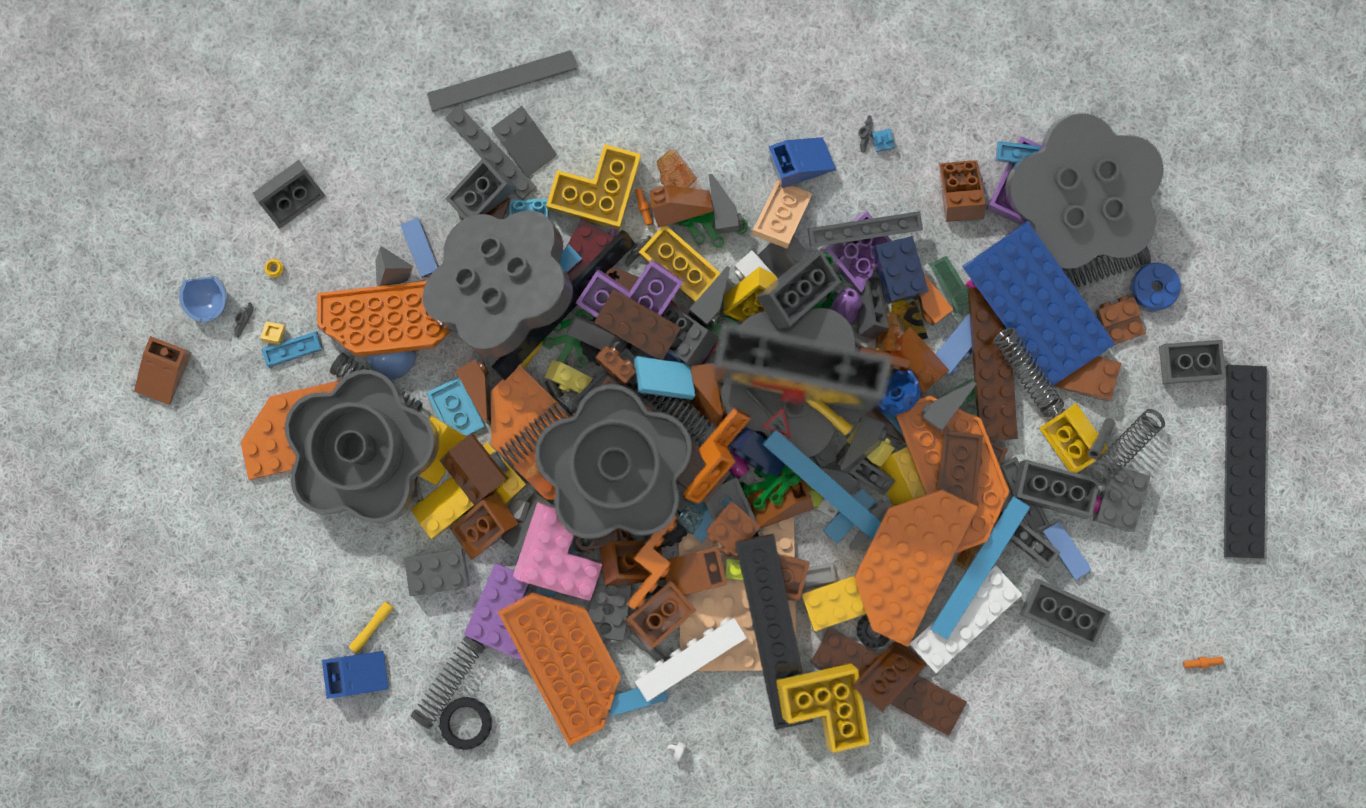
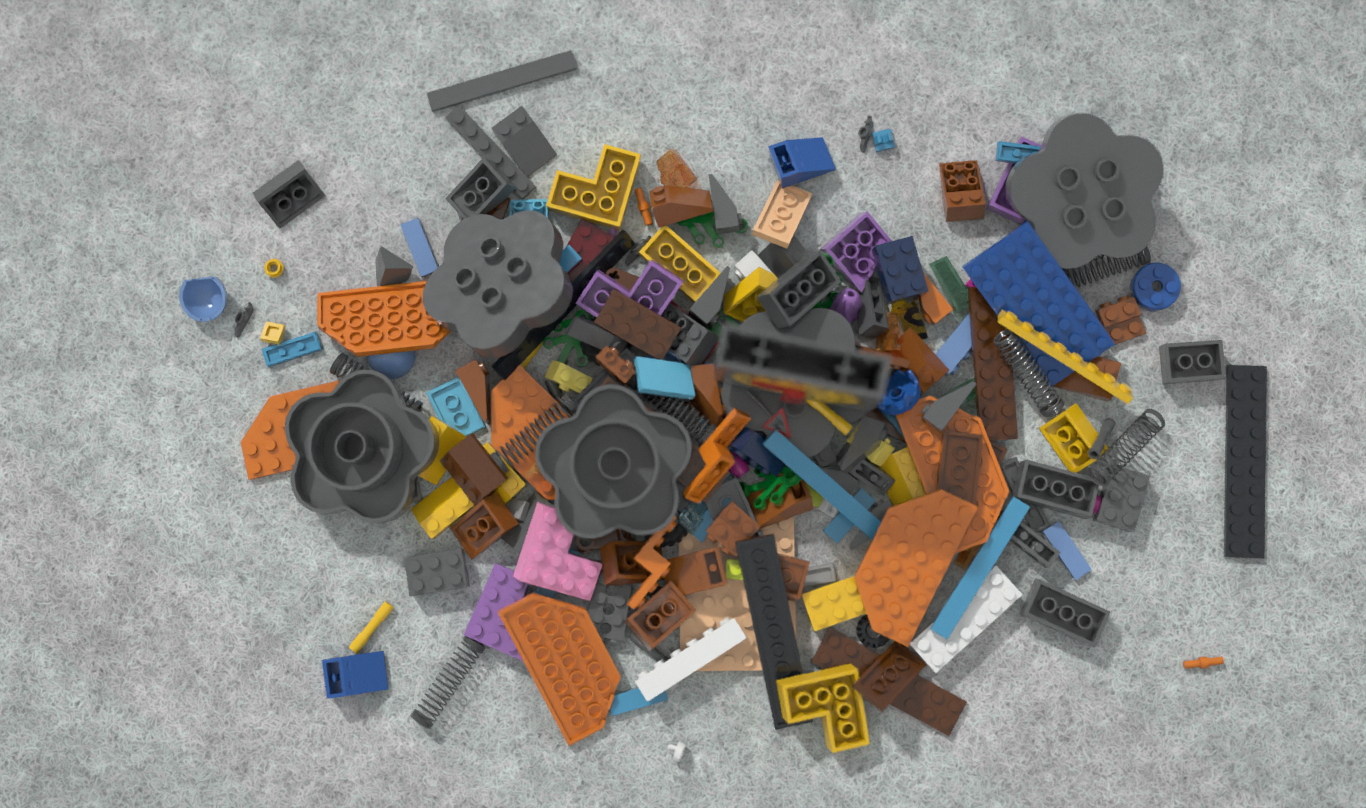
dark orange slope [134,336,192,405] -> none
black tyre [439,697,492,750] -> none
dark grey plate [807,211,923,248] -> none
none -> yellow plate [998,310,1133,404]

